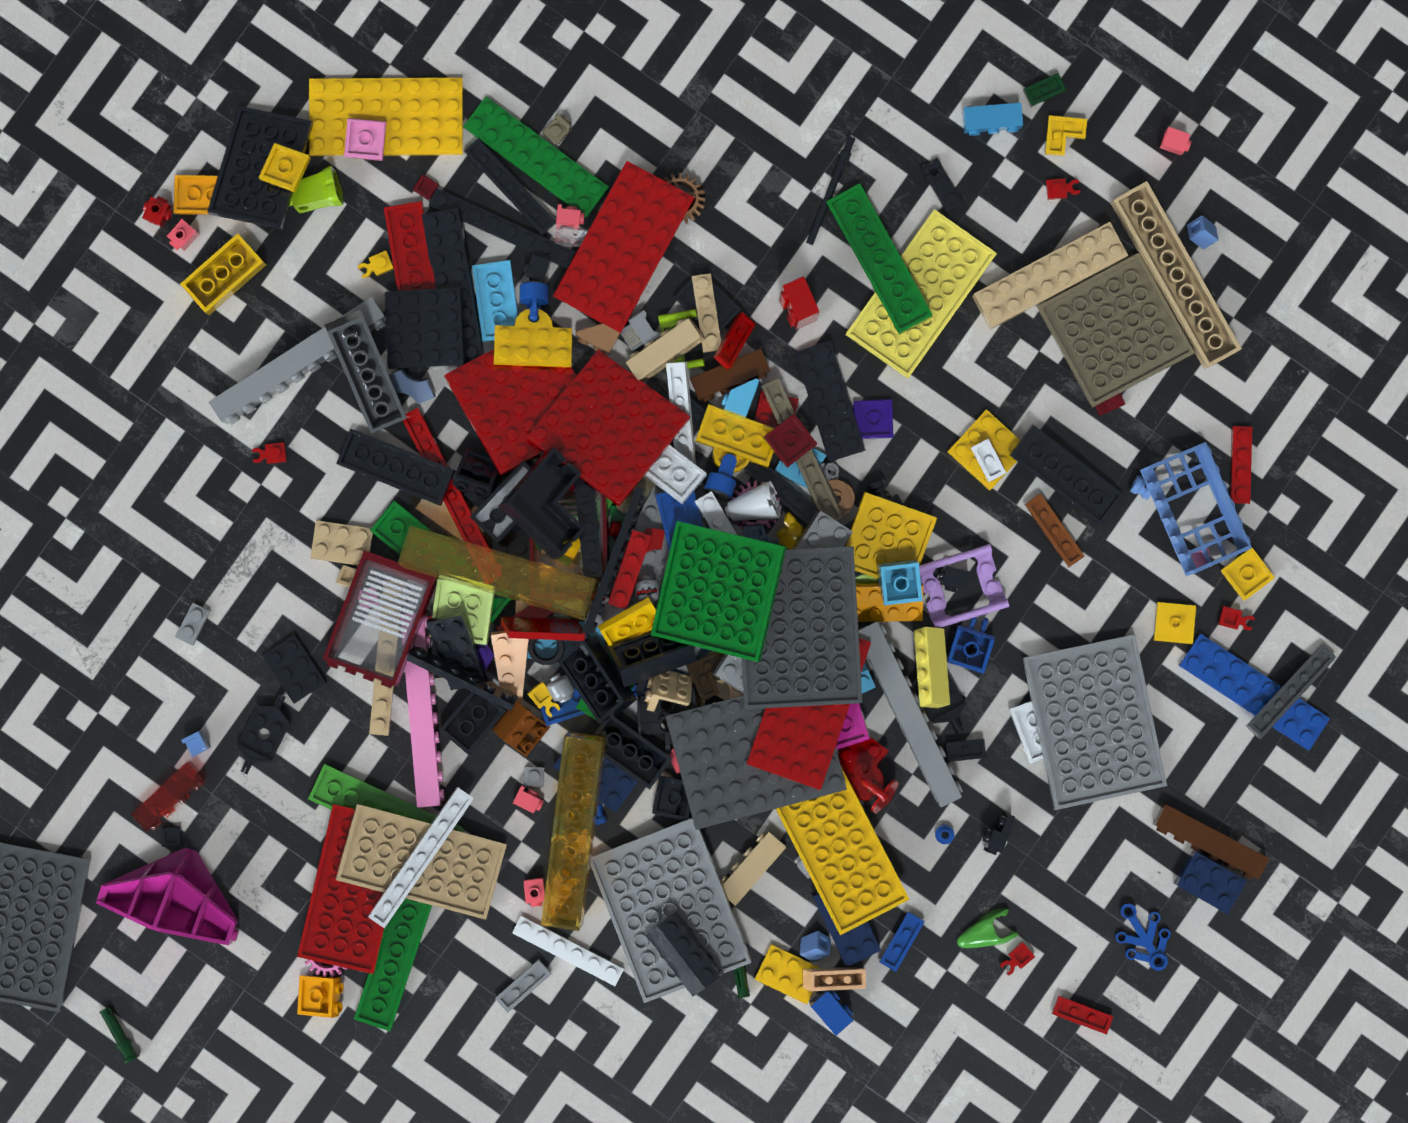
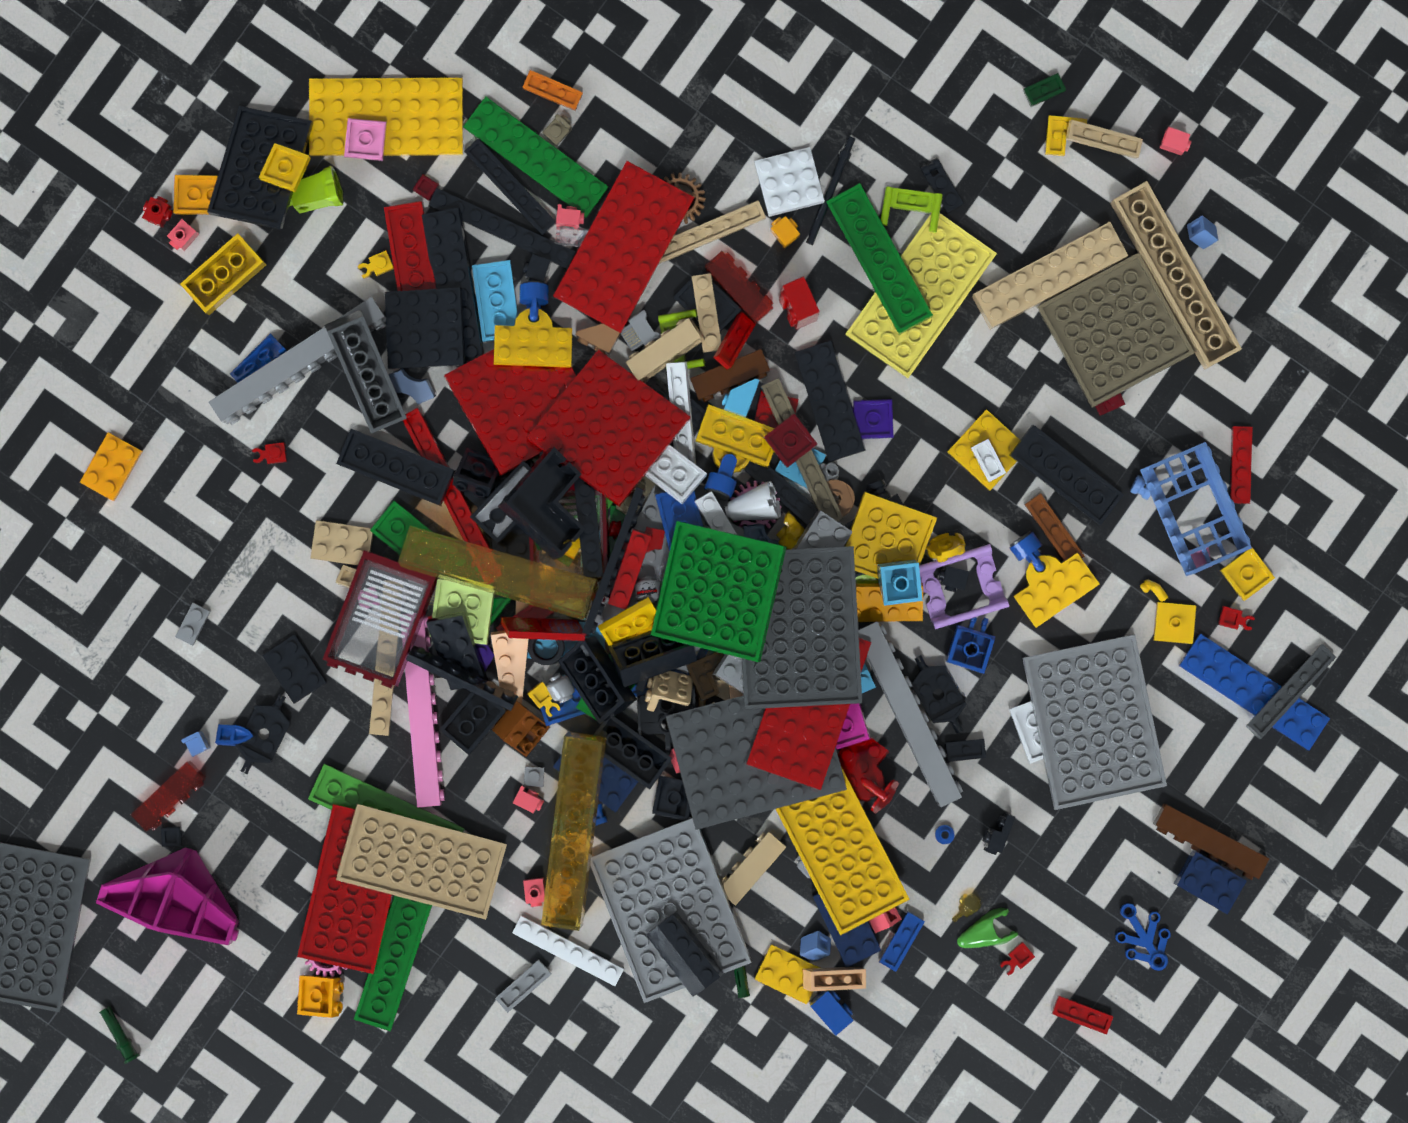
white plate [368,787,474,928] -> none
light yellow brick [914,627,950,708] -> none
dark azure brick [962,103,1023,136] -> none
red plate [1045,178,1080,200] -> none
none -> light orange plate [80,432,143,501]
none -> blue plate [215,724,253,746]
none -> blue wing [230,333,287,383]
none -> orange plate [522,70,583,111]
none -> tan plate [659,200,766,264]
none -> clear red brick [705,251,773,325]
none -> white plate [754,147,824,217]
none -> light orange brick [770,216,800,248]
none -> coral brick [869,907,902,933]
none -> lime plate [880,187,943,233]
none -> yellow plate [926,533,966,562]
none -> clear yellow piece [952,893,981,922]
none -> yellow plate [1009,531,1100,628]
none -> tan plate [1066,120,1143,159]
none -> yellow arm [1140,579,1168,602]

